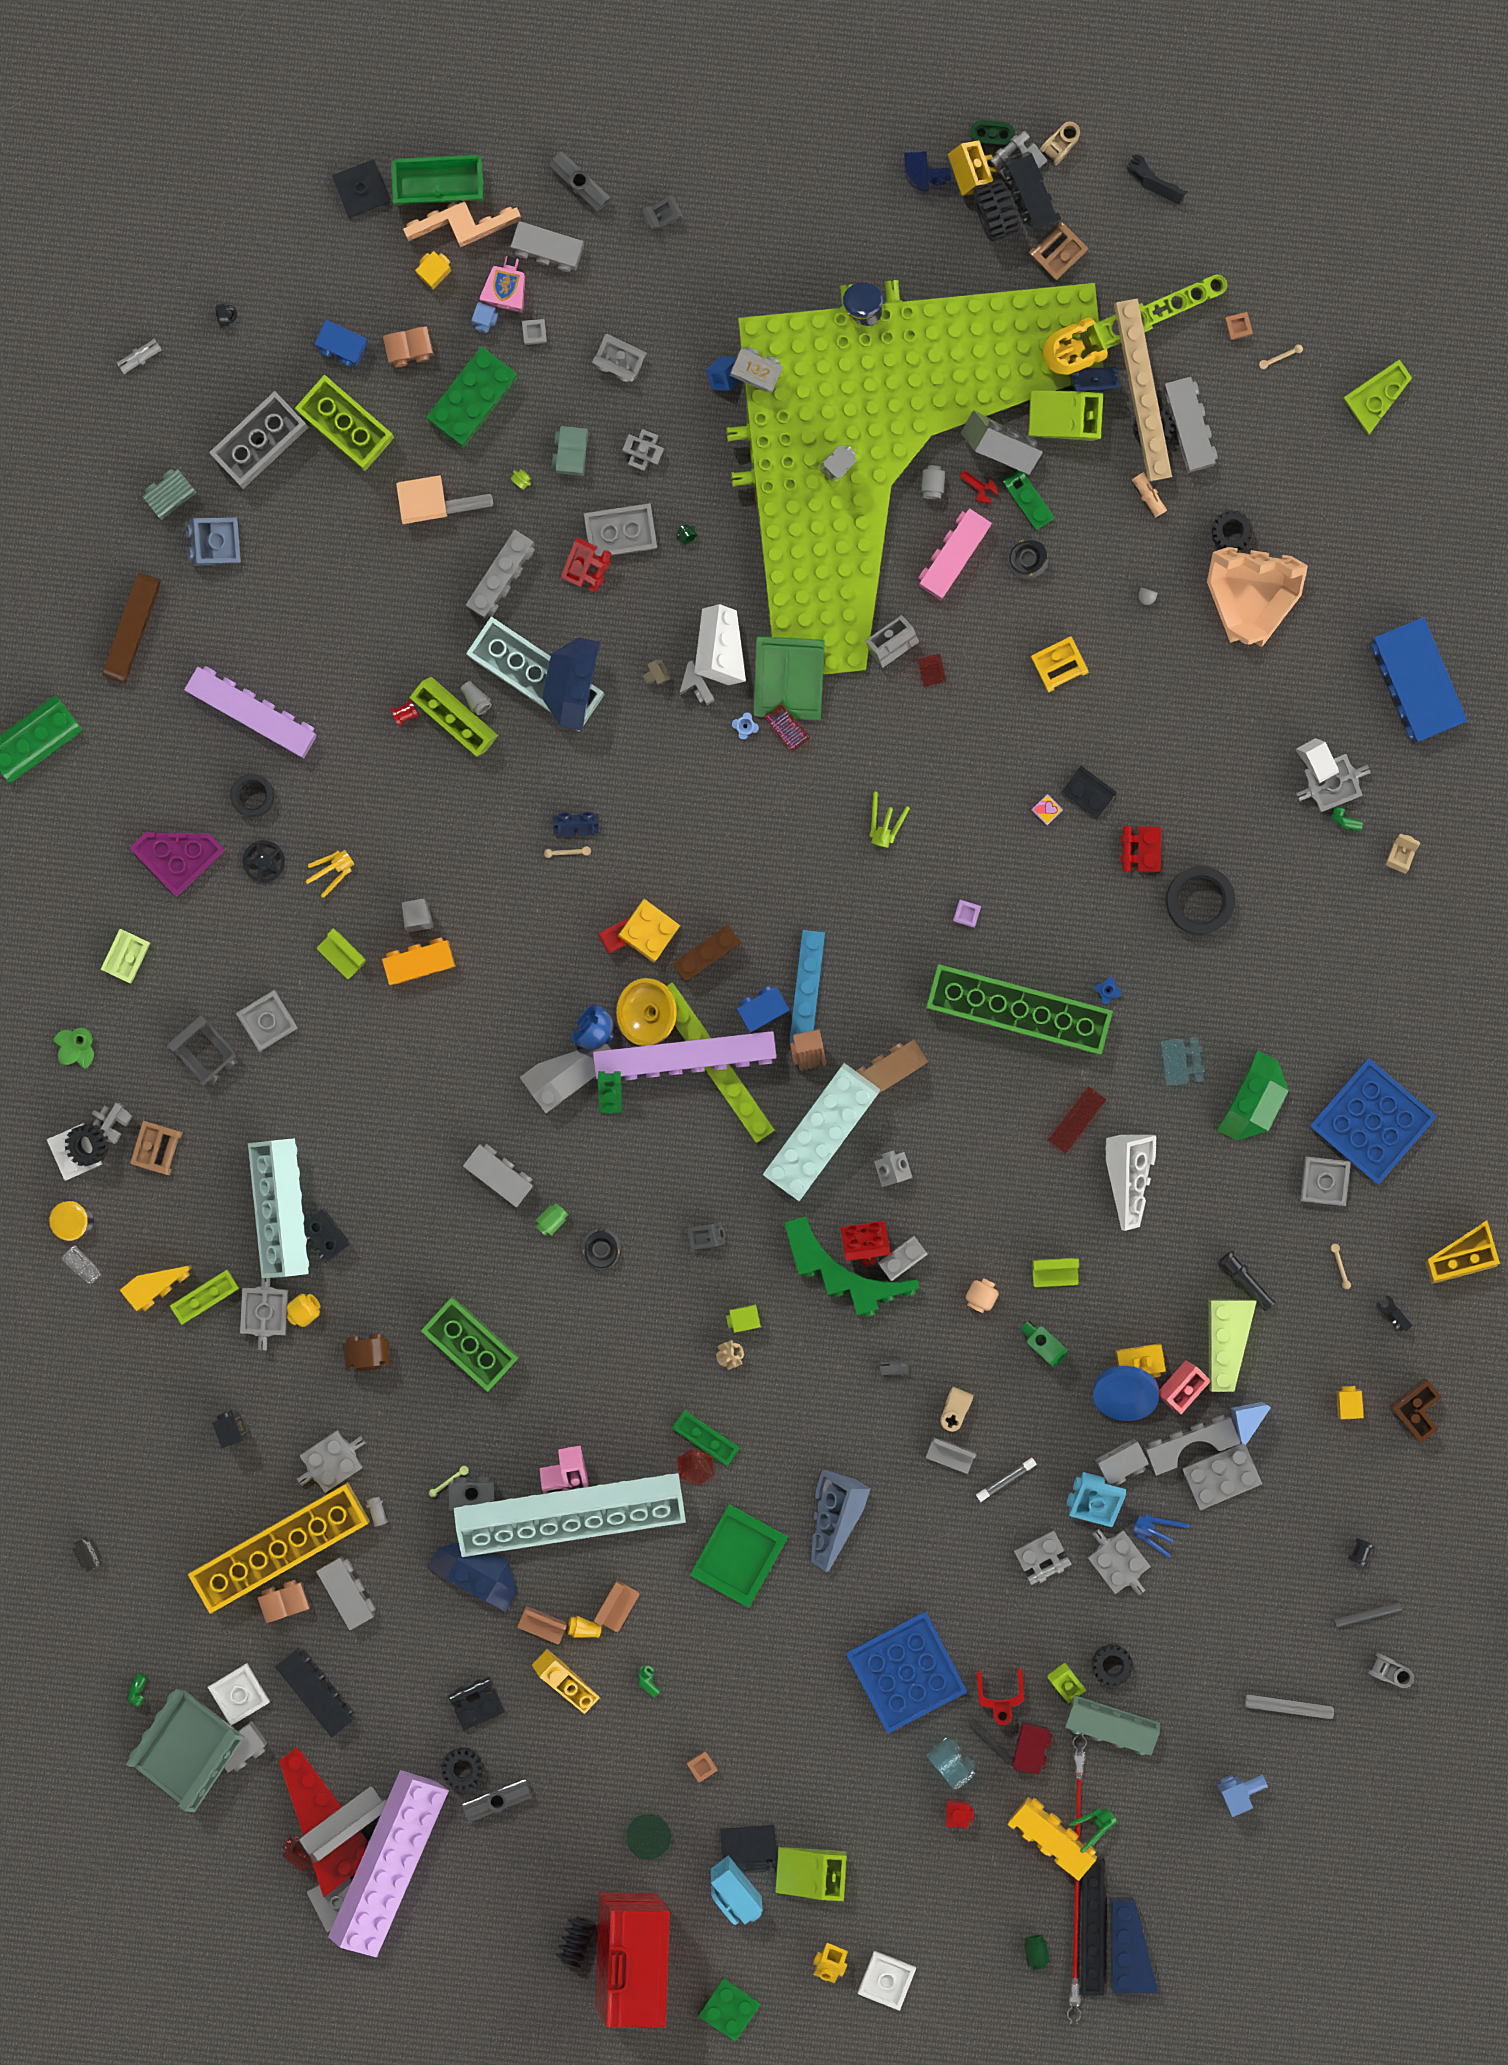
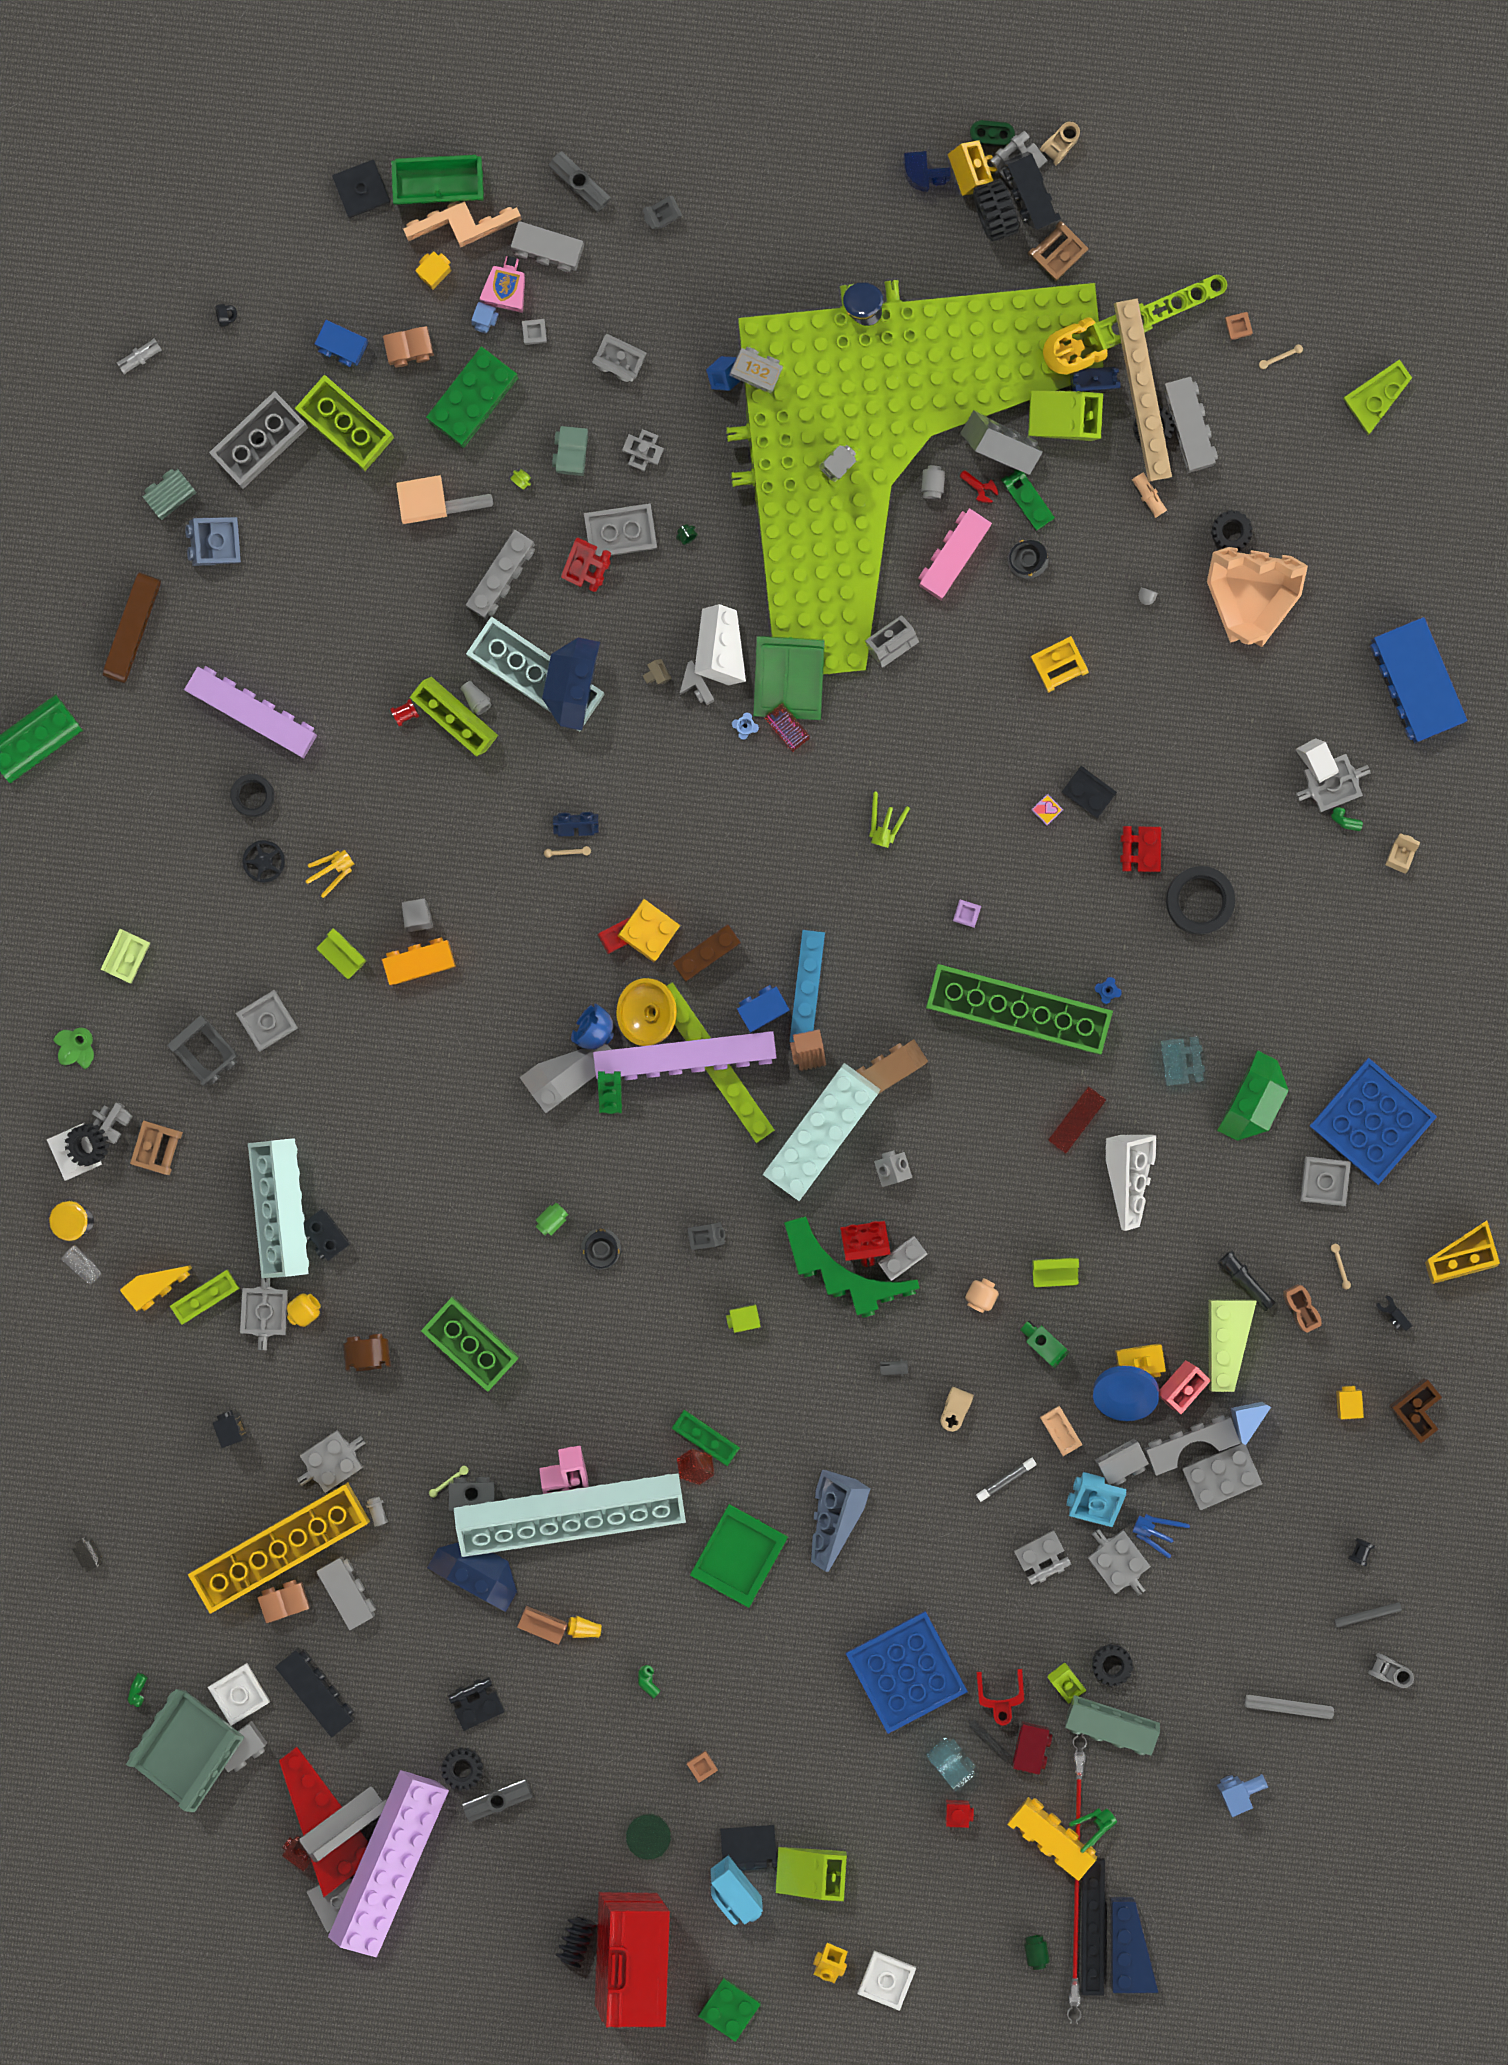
magenta plate [130,832,226,897] -> none
light grey brick [463,1144,534,1207] -> none
yellow slope [532,1649,600,1714] -> none
nougat panel [594,1580,639,1632] -> none
tan gear [716,1340,744,1370] -> none
clear red panel [917,654,946,687] -> none
light grey panel [925,1436,976,1474] -> none
black arm [1127,154,1188,204] -> none
none -> light nougat plate [1040,1406,1082,1456]
none -> nougat brick [1283,1284,1322,1333]

